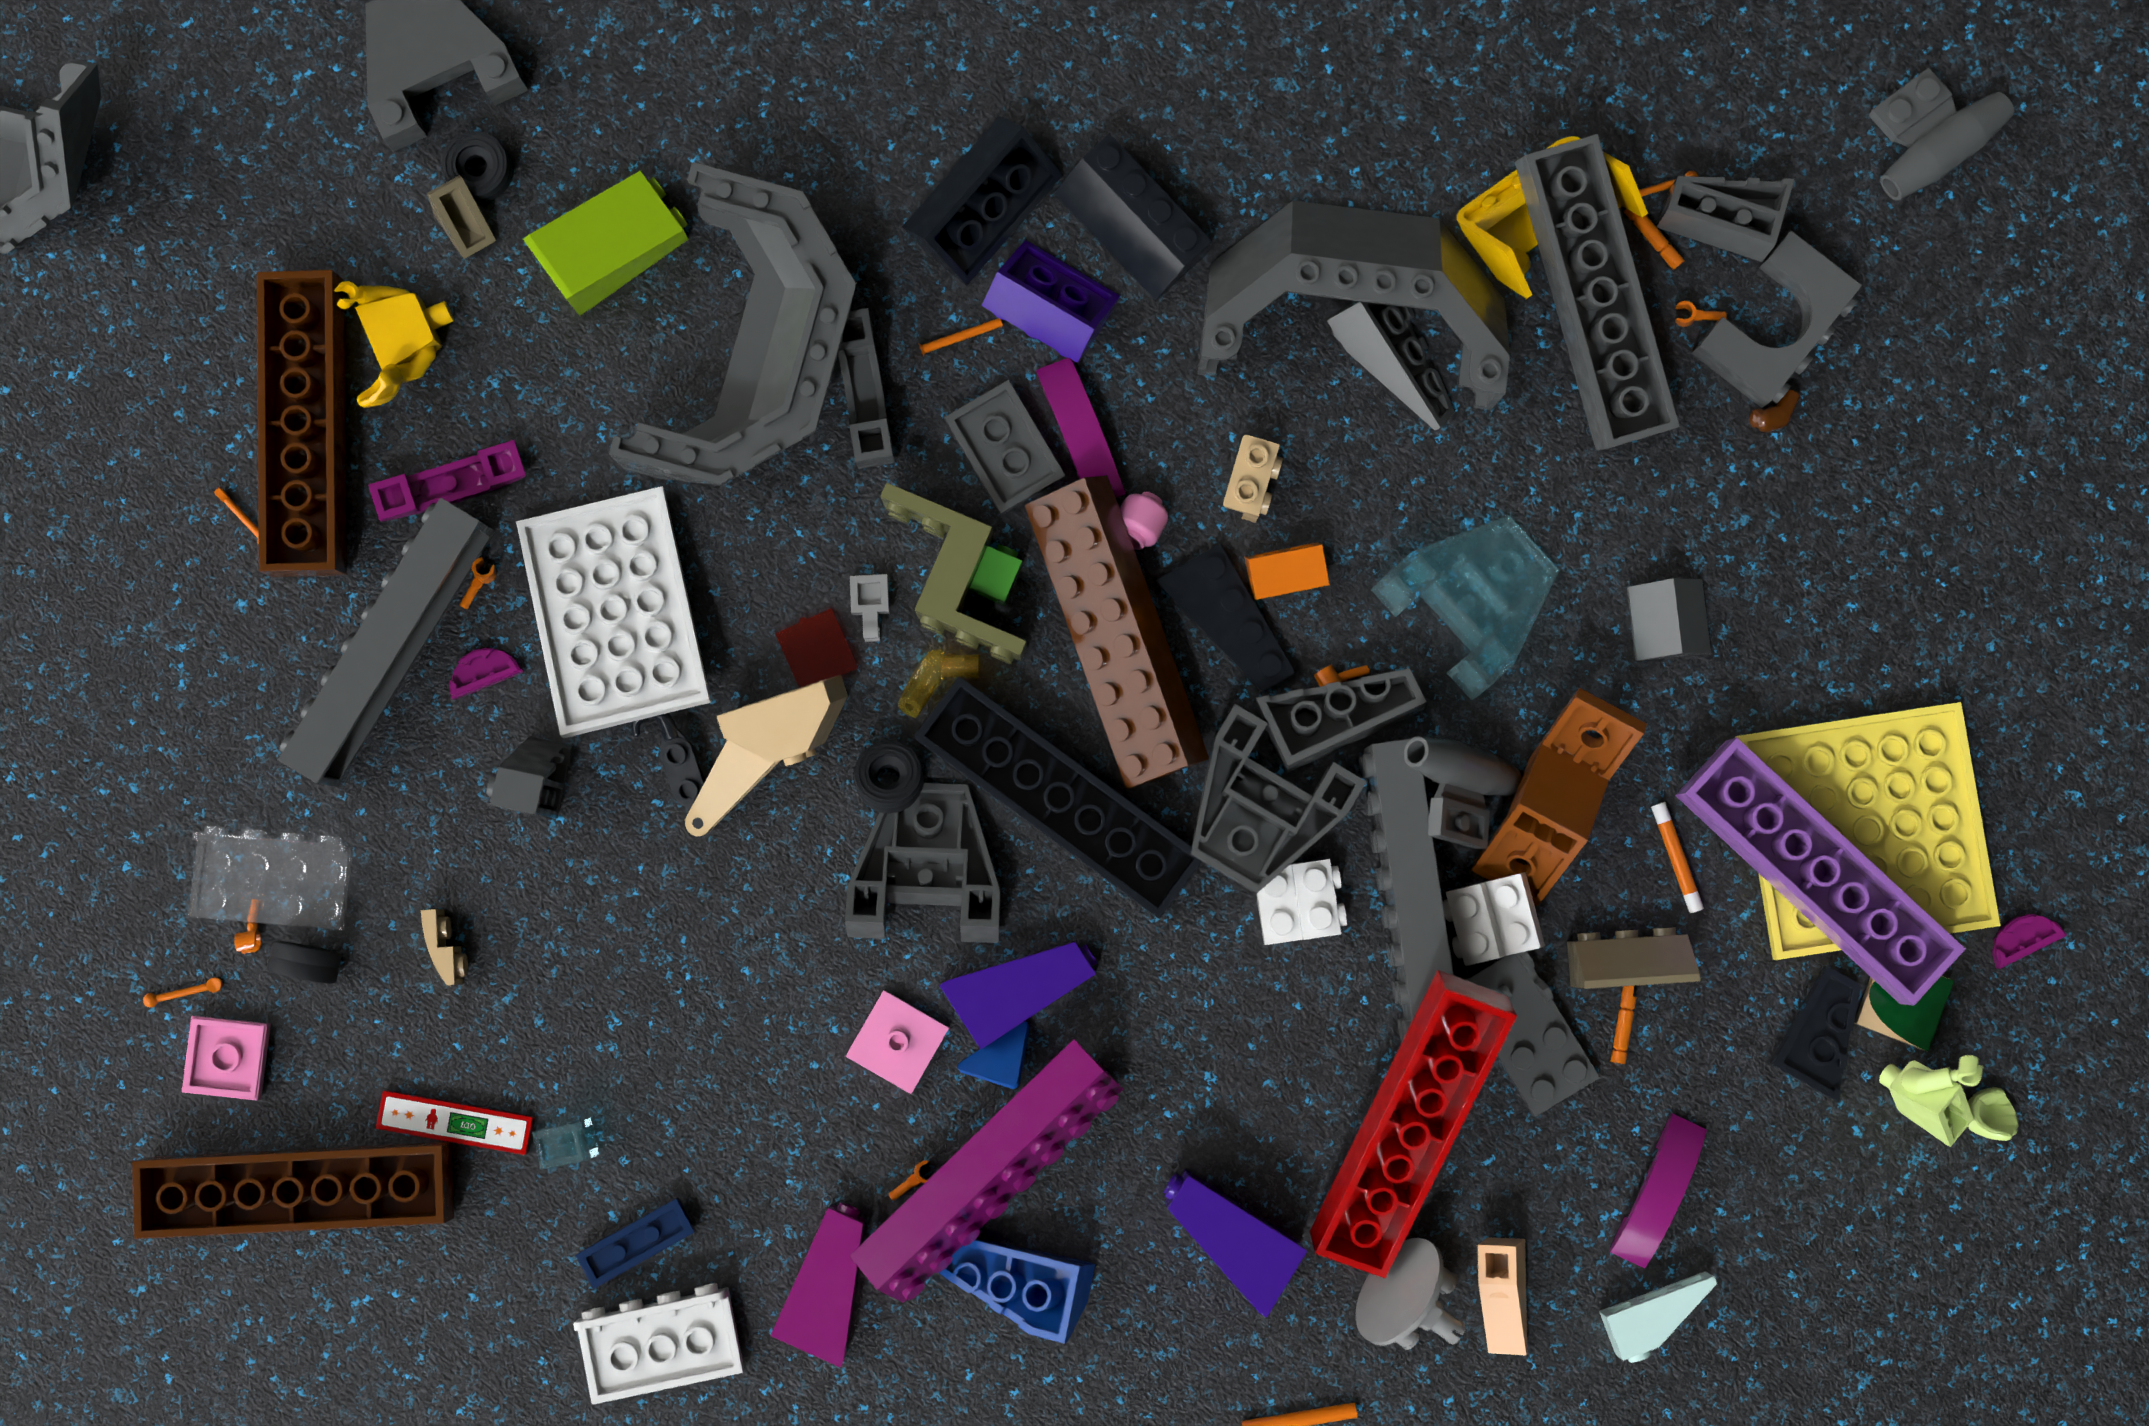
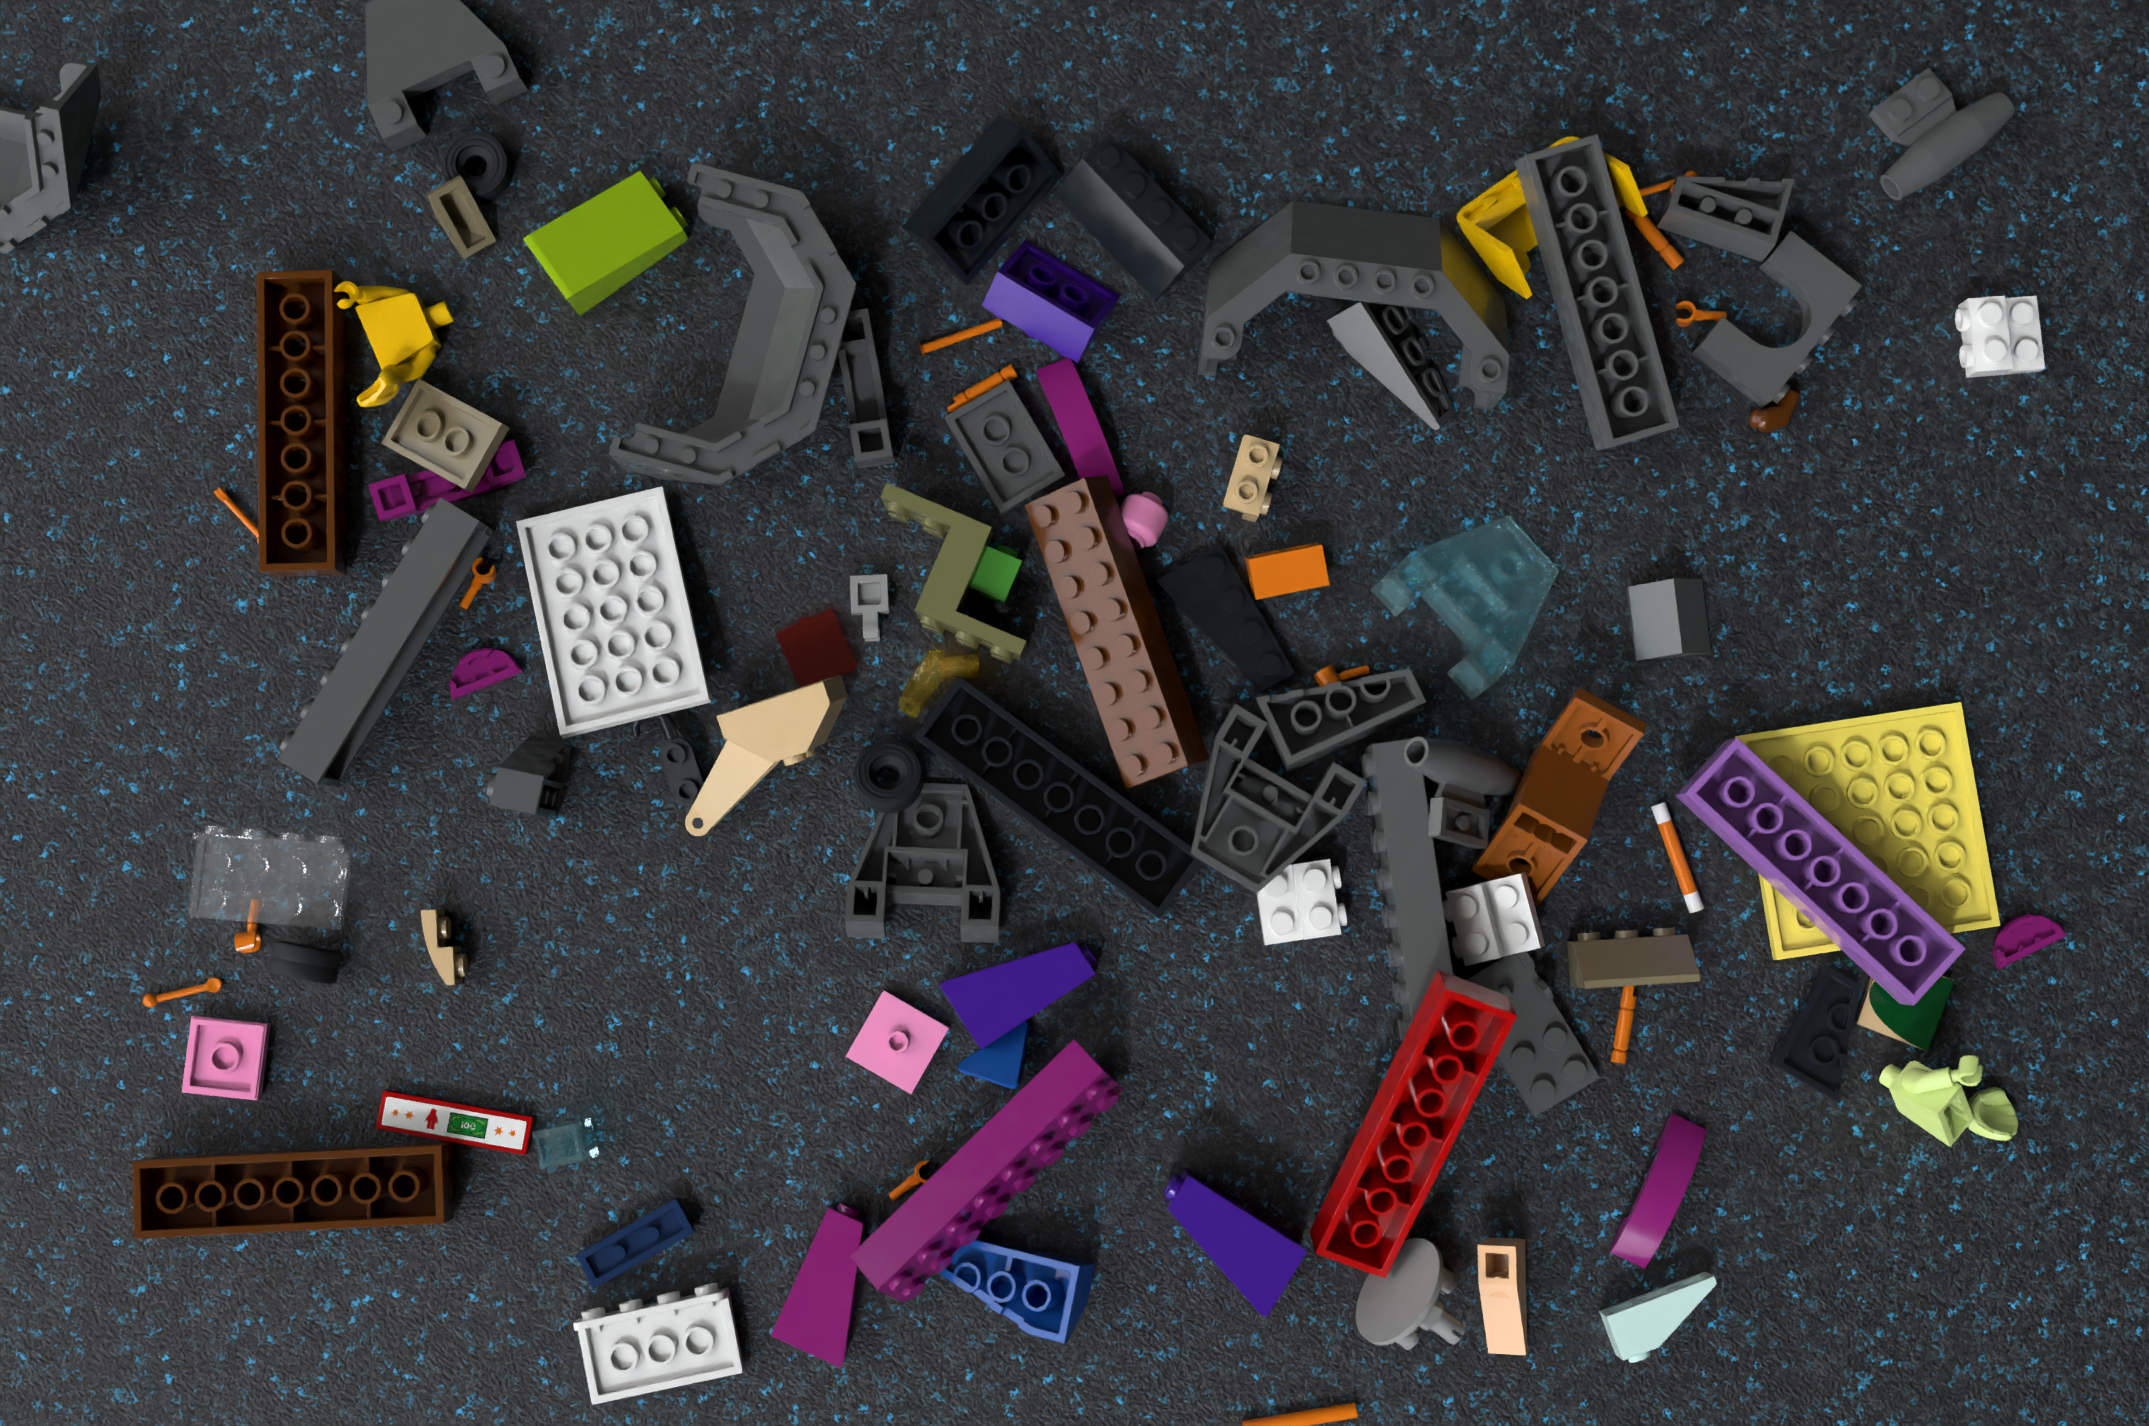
none -> dark tan plate [381,379,509,493]
none -> orange wheel [947,364,1017,414]
none -> white plate [1955,295,2045,378]

